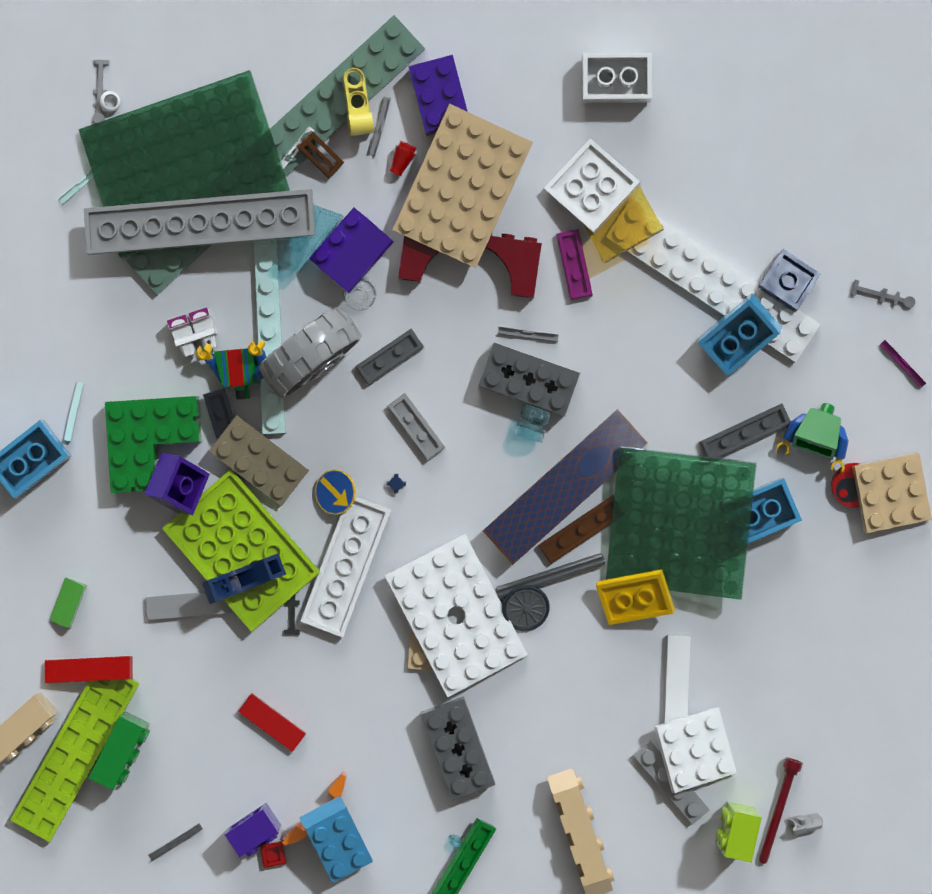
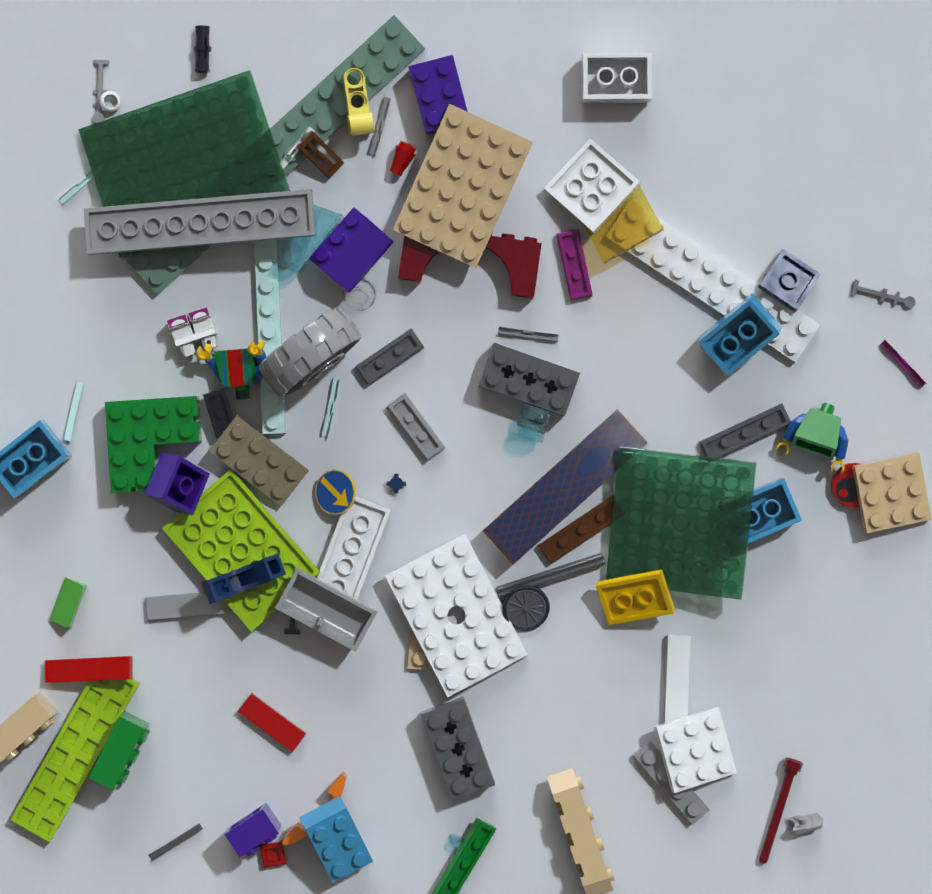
lime brick [715,801,762,863] -> none
none -> black pin [193,25,211,73]
none -> light grey container [275,568,378,652]
none -> light aqua piece [321,378,340,438]

